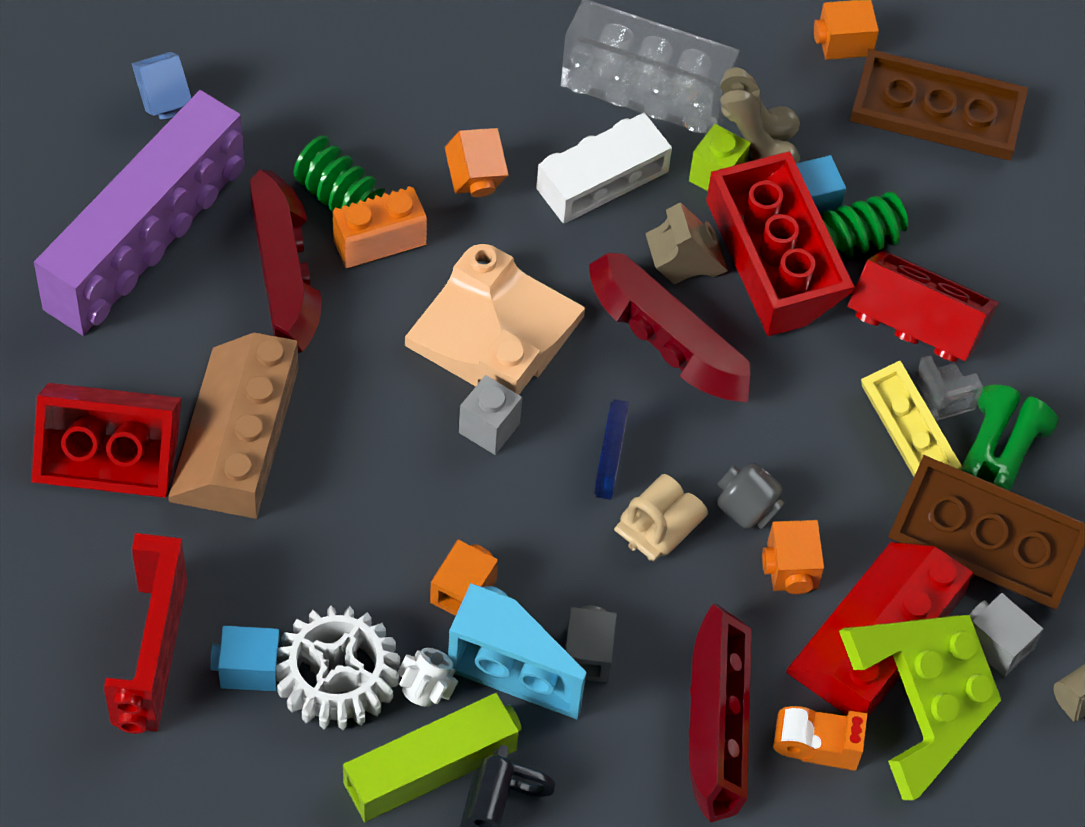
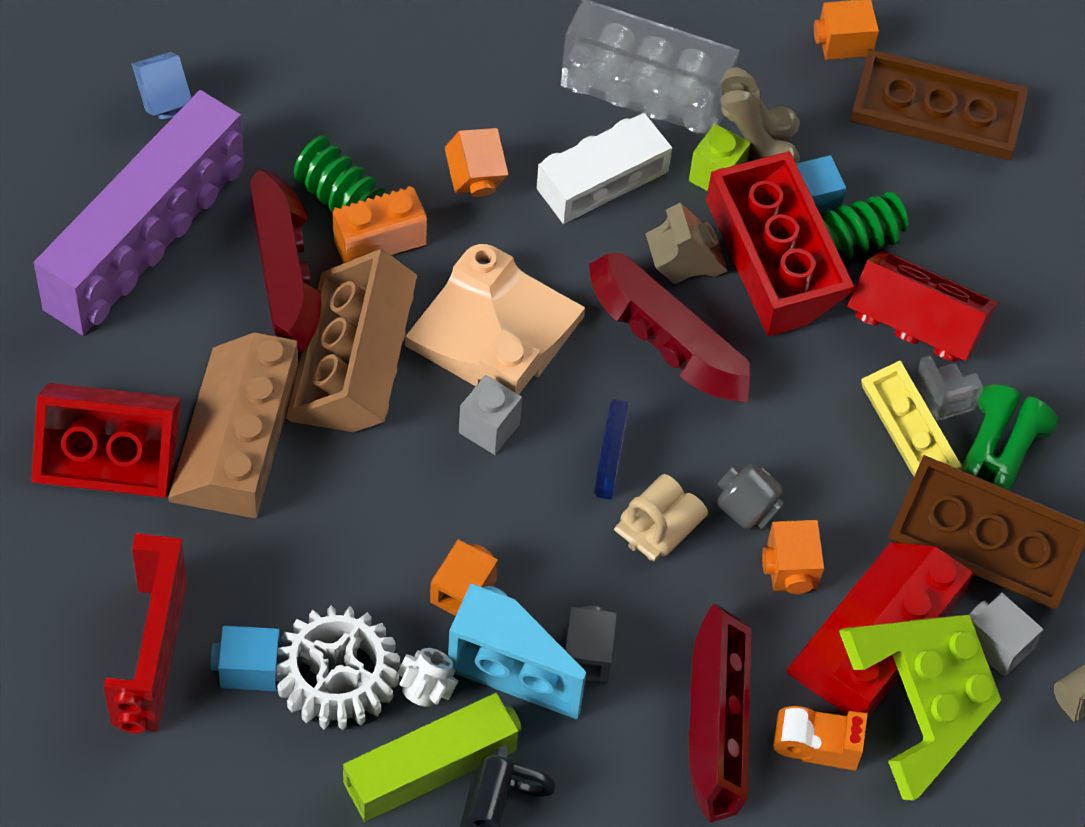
none -> medium nougat slope [286,249,417,432]

